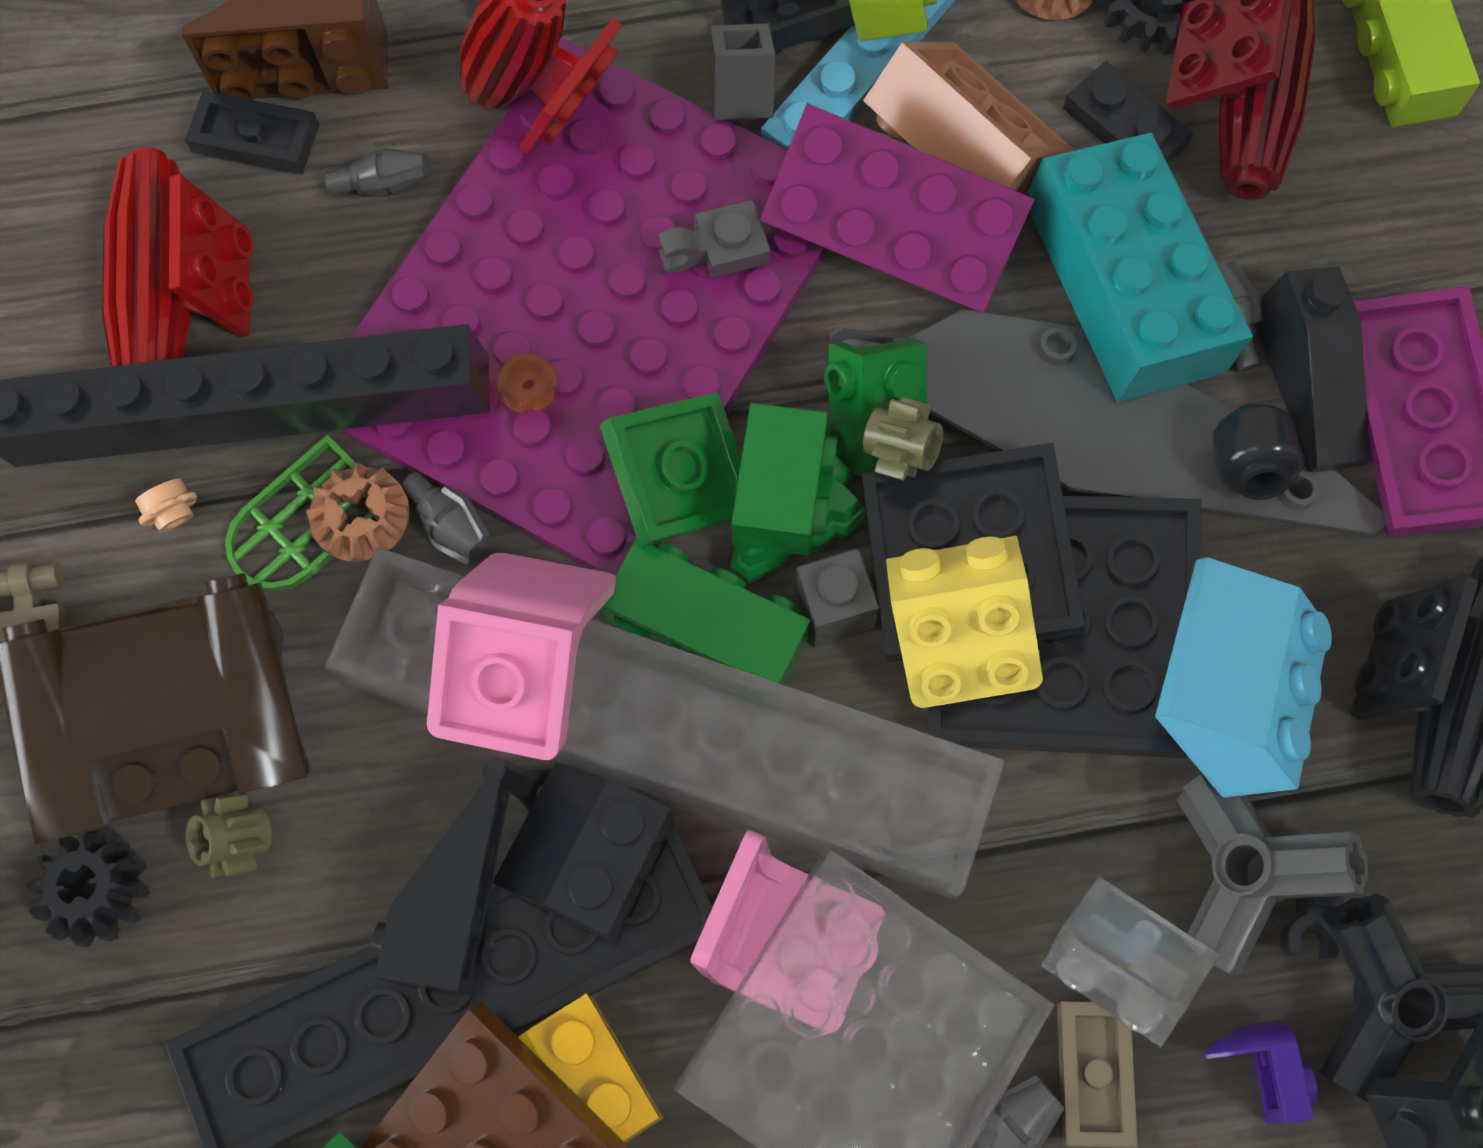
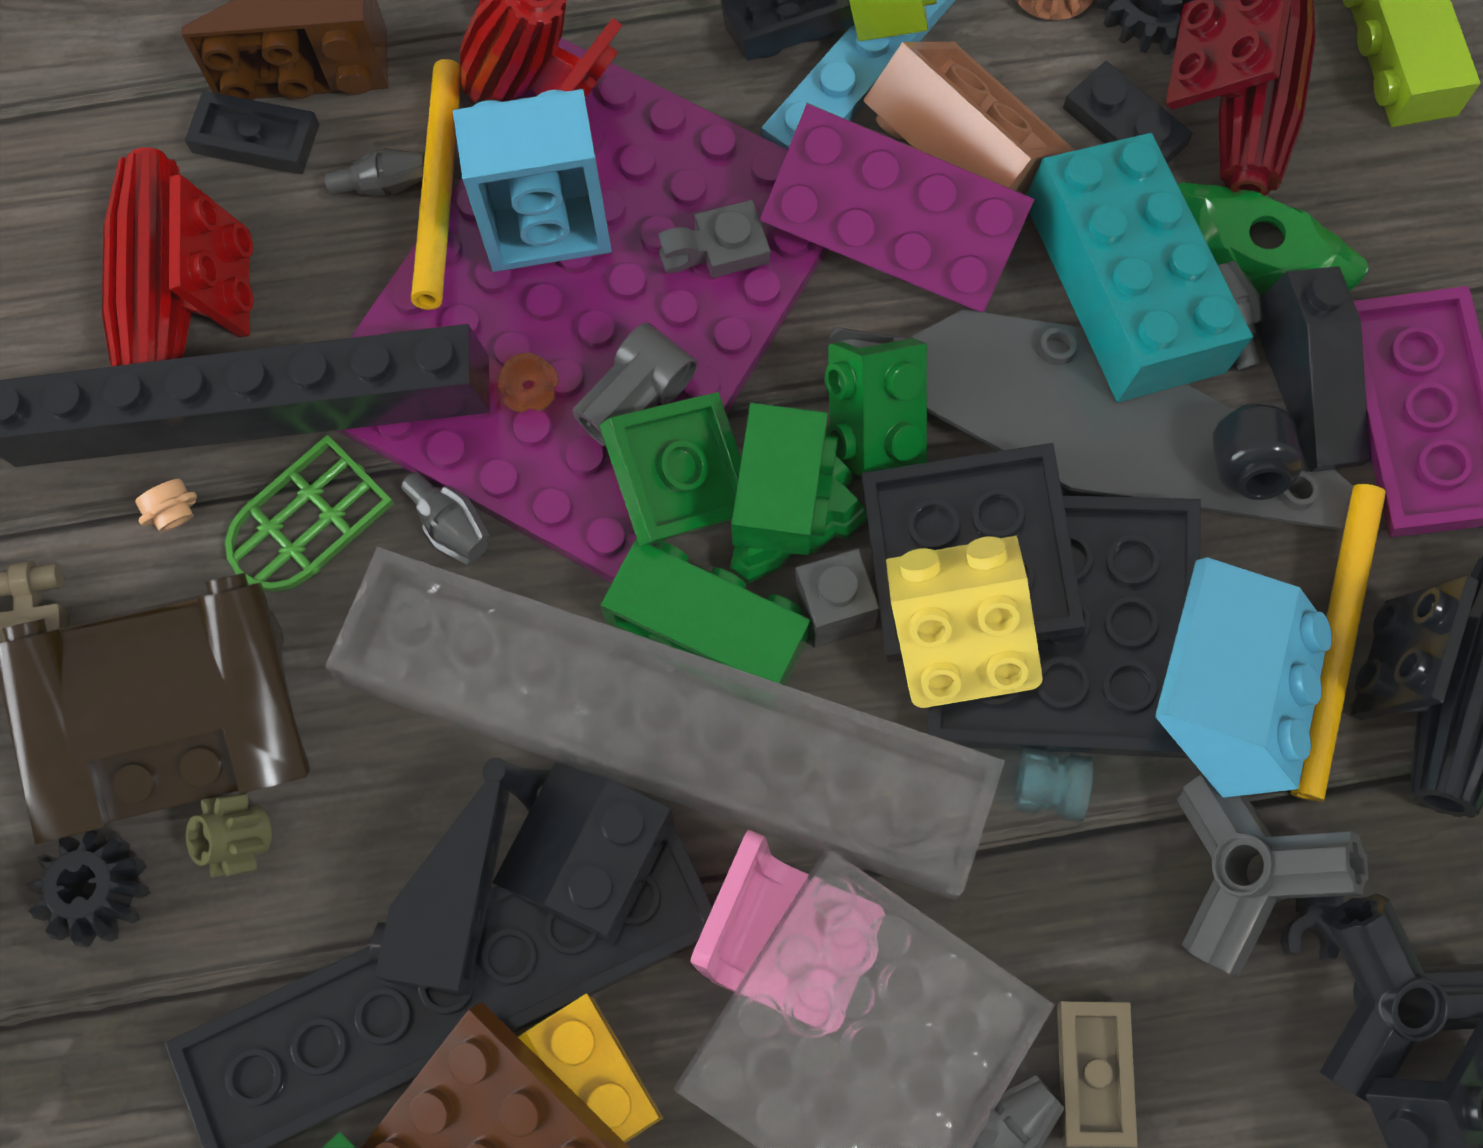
nougat gear [306,462,409,562] -> none
bright pink piece [427,553,616,760] -> none
dark grey brick [710,23,775,123] -> none
olive gear [863,397,943,481] -> none
clear brick [1041,877,1219,1047] -> none
dark purple plate [1205,1020,1317,1124] -> none
none -> yellow piece [411,59,461,310]
none -> medium azure brick [453,89,612,272]
none -> dark grey piece [572,322,698,447]
none -> clear light blue wheel [1014,747,1093,822]
none -> green piece [1178,182,1370,294]
none -> yellow piece [1290,484,1386,802]

